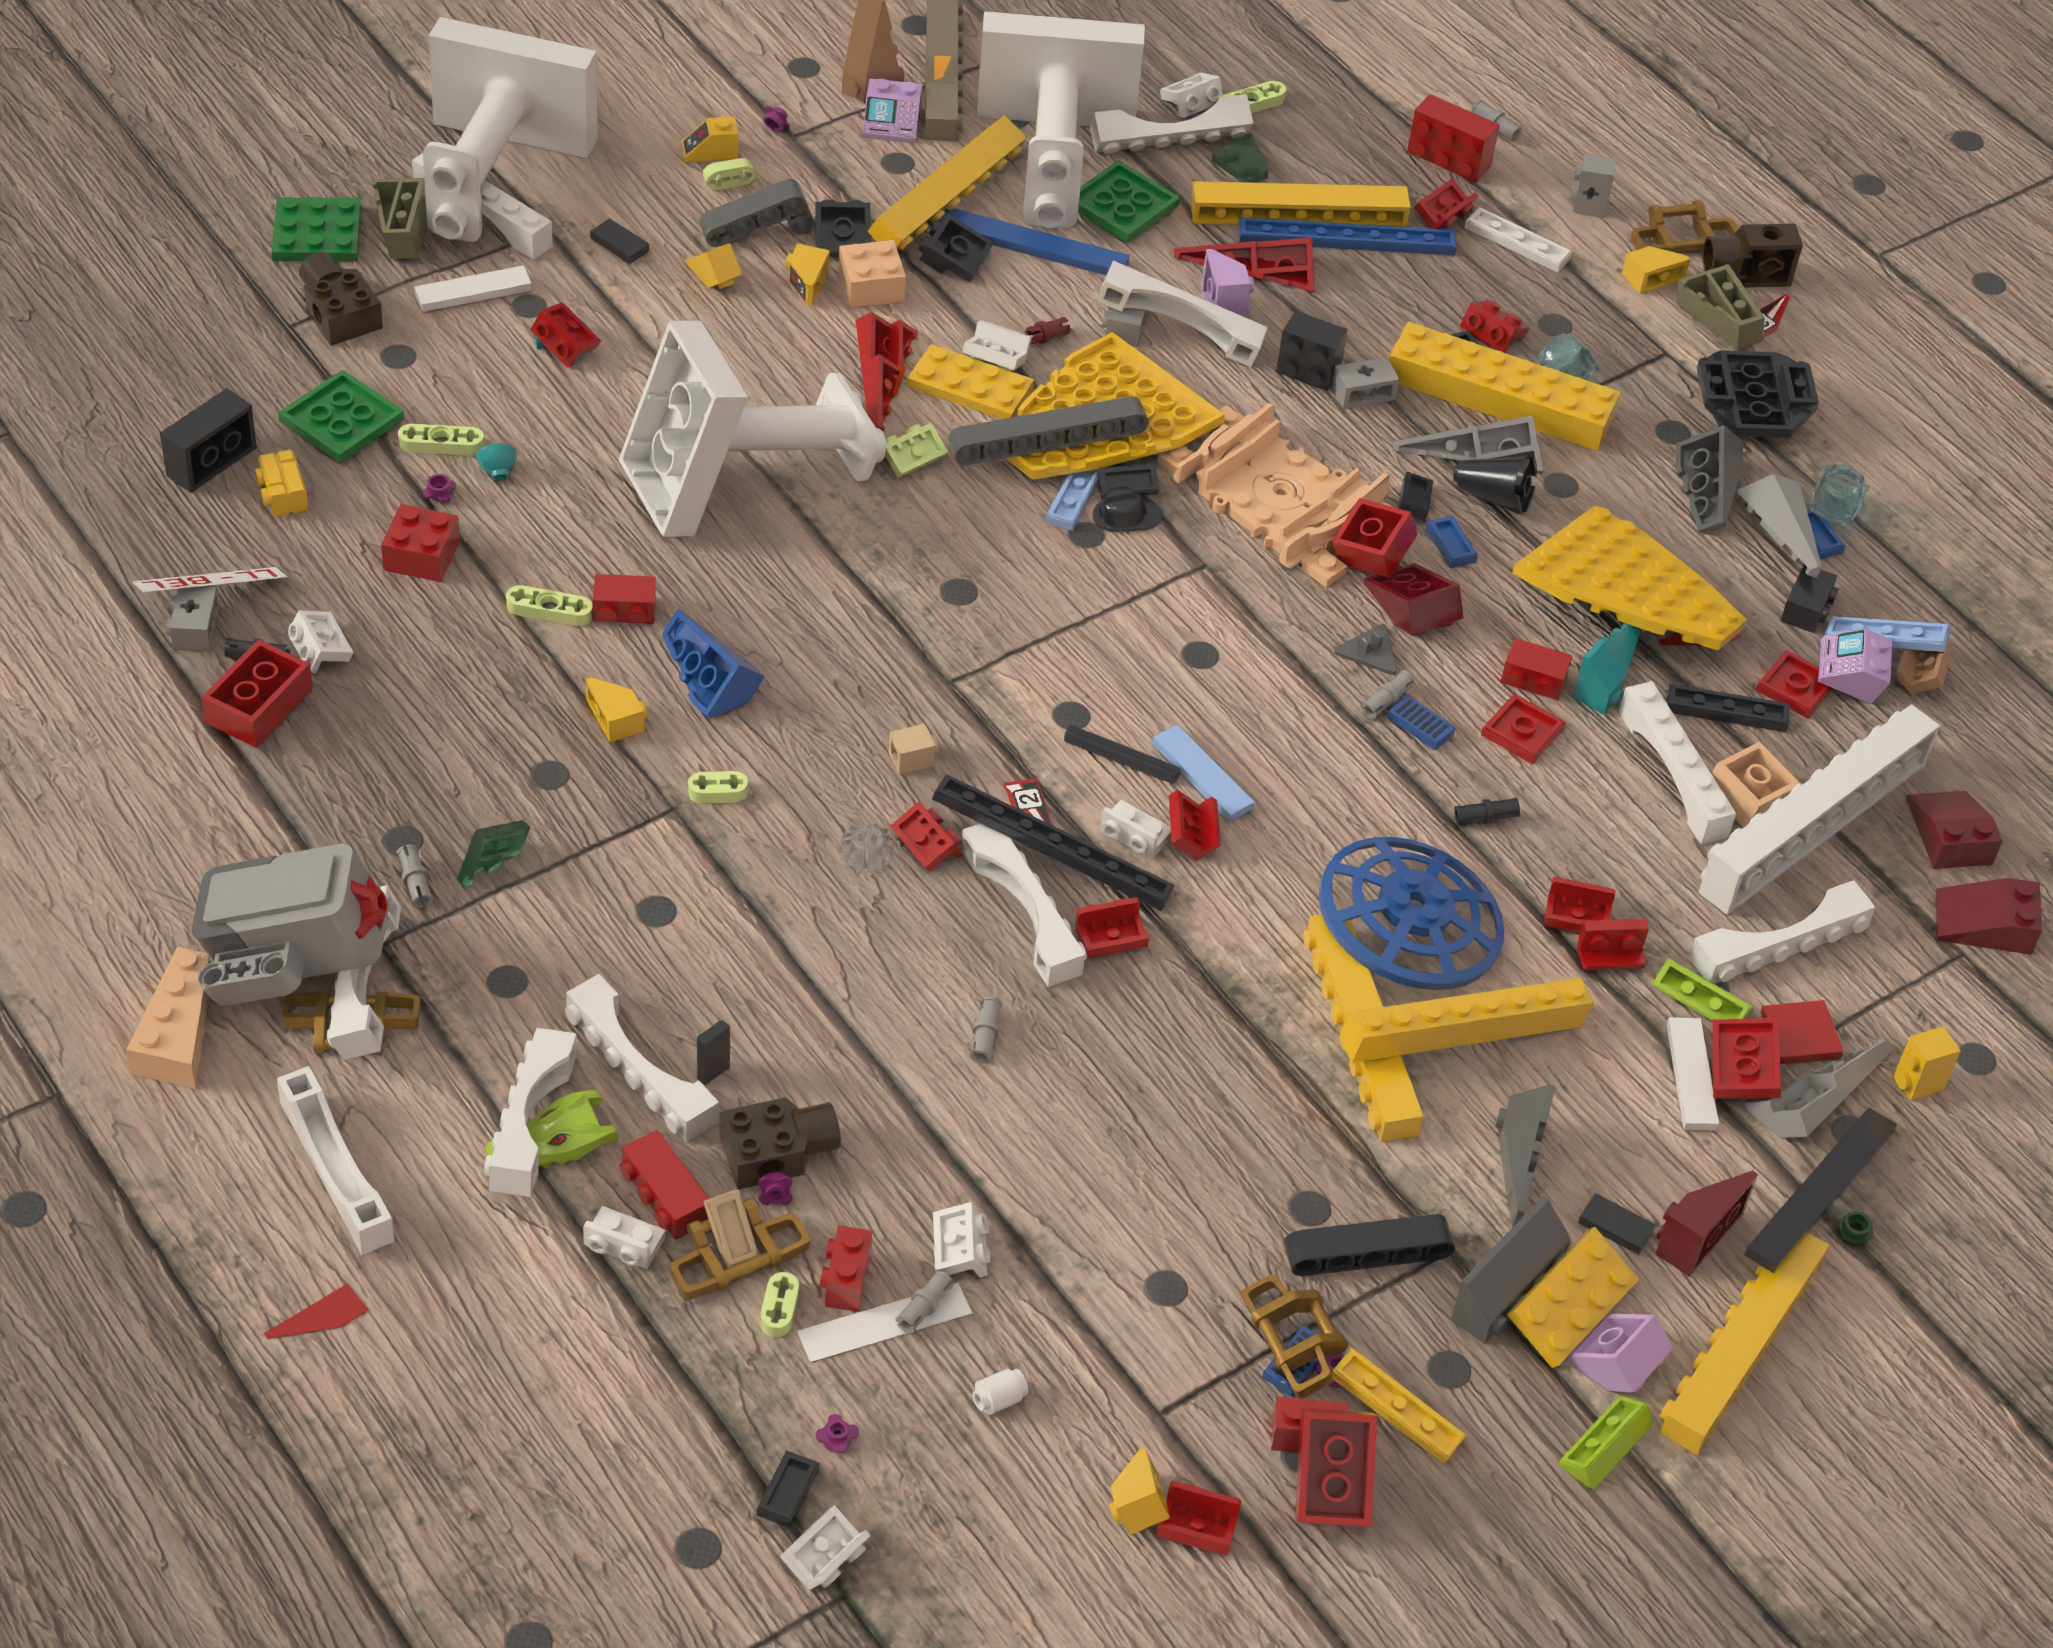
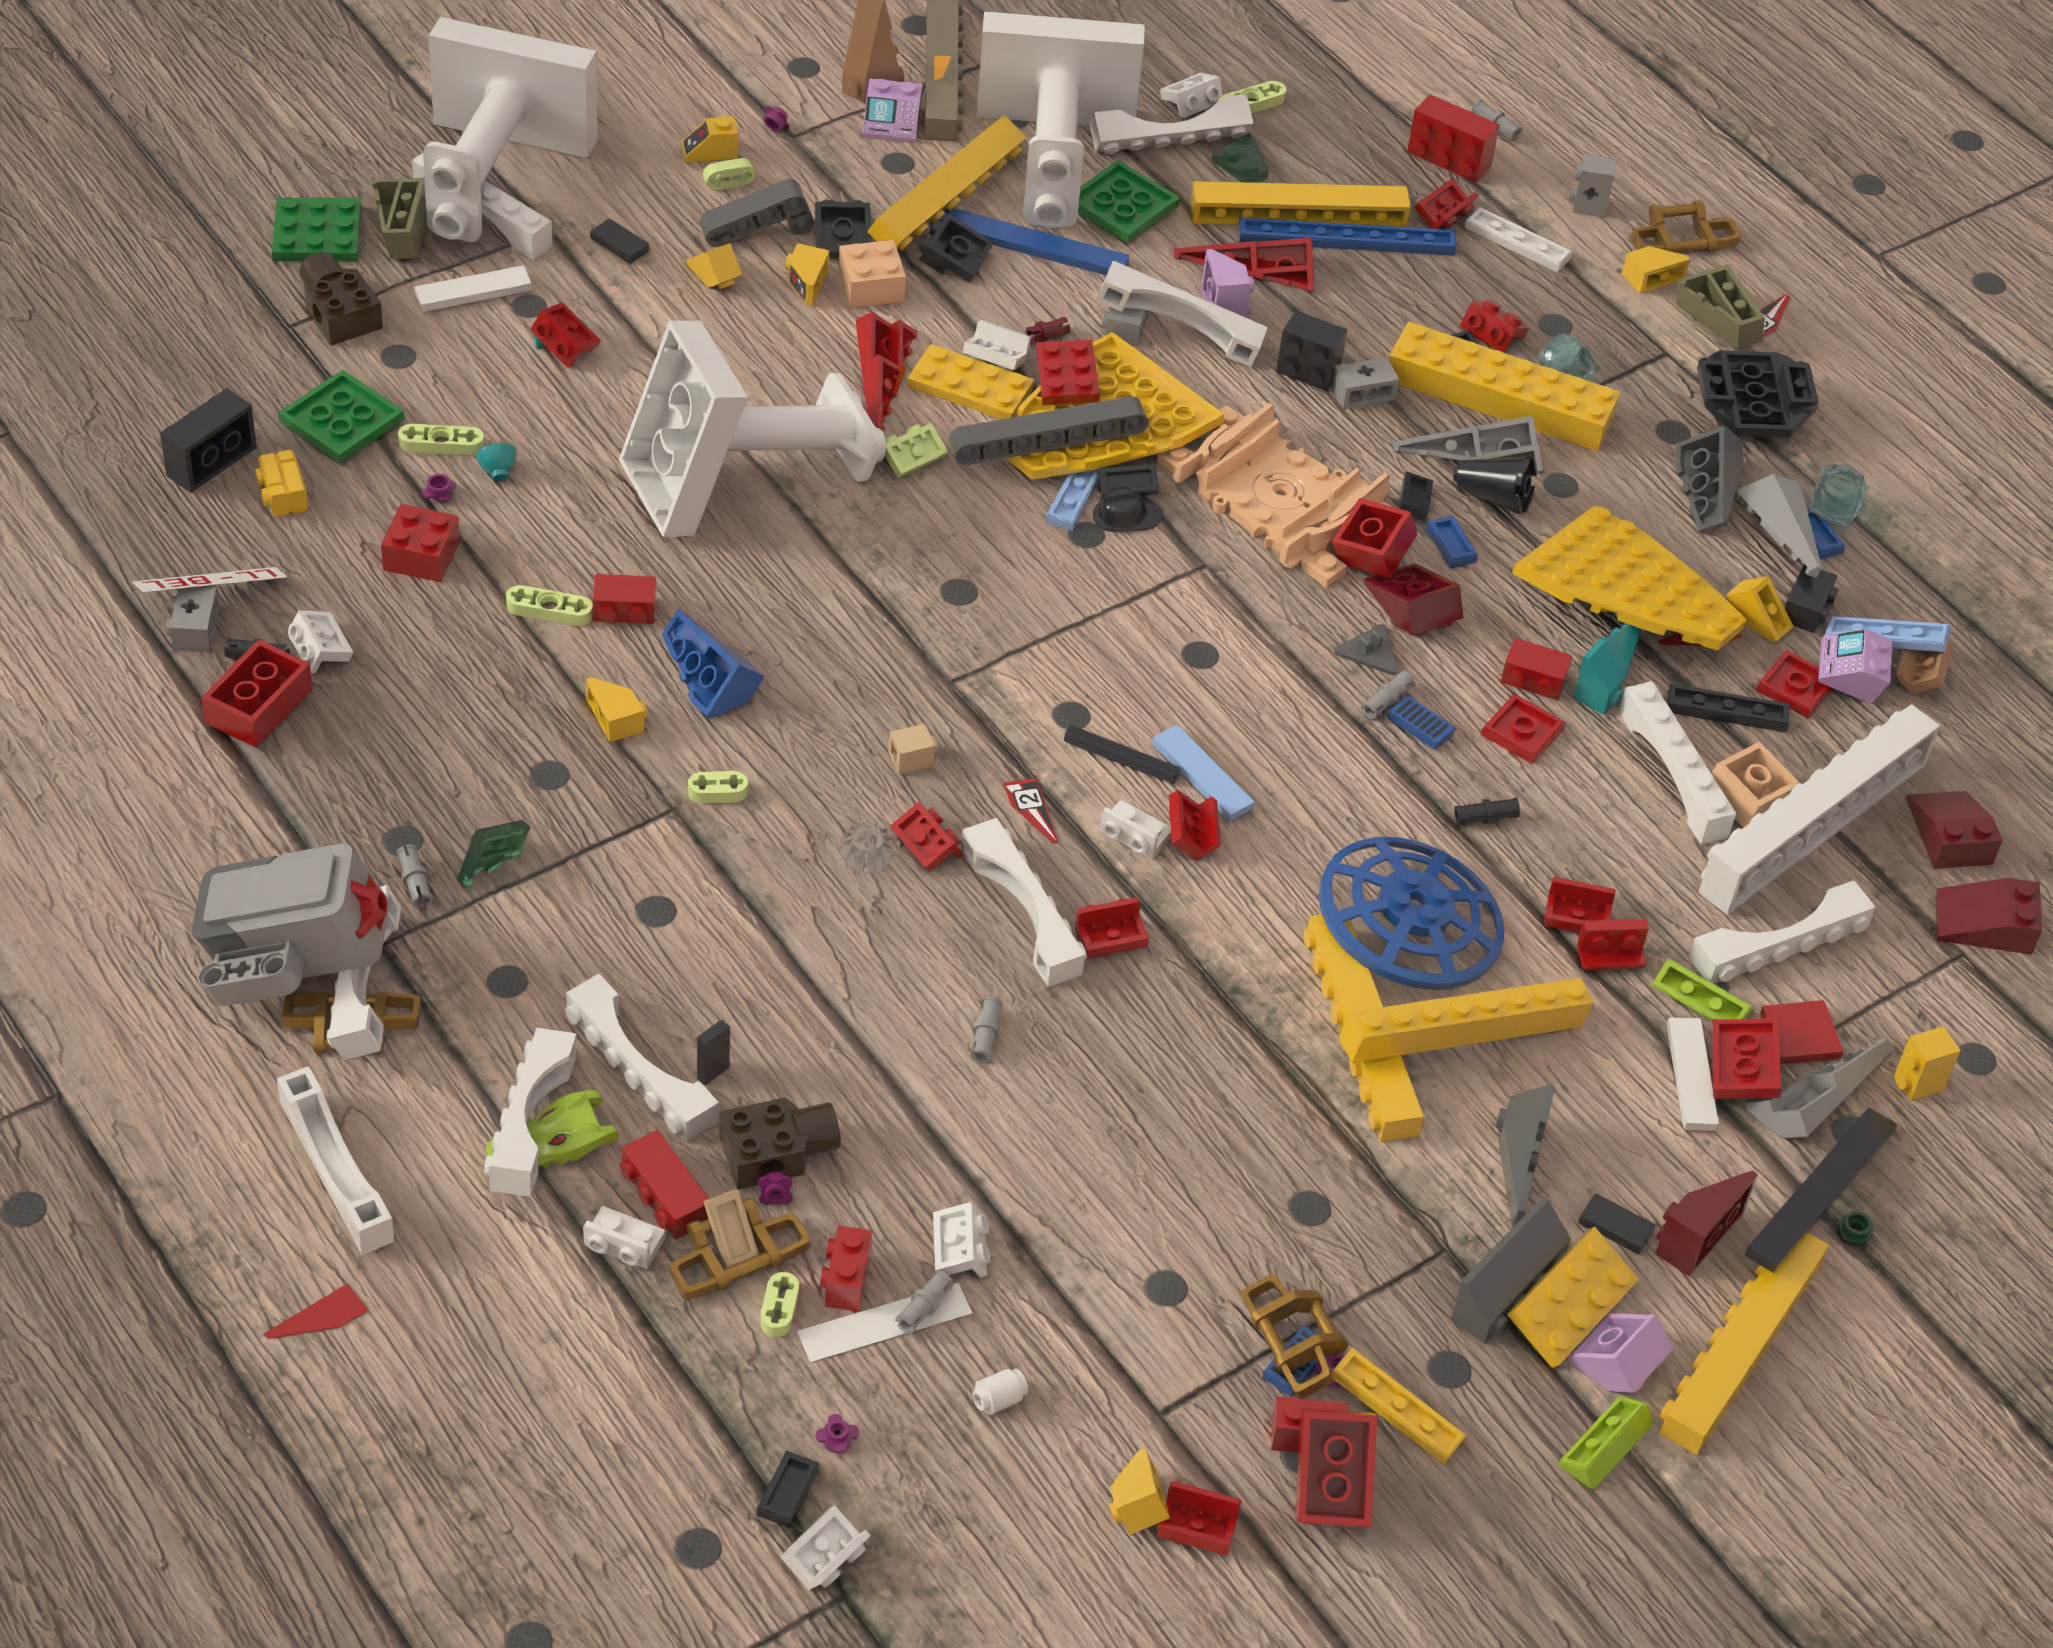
light nougat wedge [126,946,211,1089] -> none
black tile [932,774,1175,911] -> none
black beam [1284,1214,1455,1276] -> none
dark brown brick [1702,223,1803,288] -> none
none -> red plate [1036,339,1100,405]
none -> yellow slope [1726,576,1794,642]

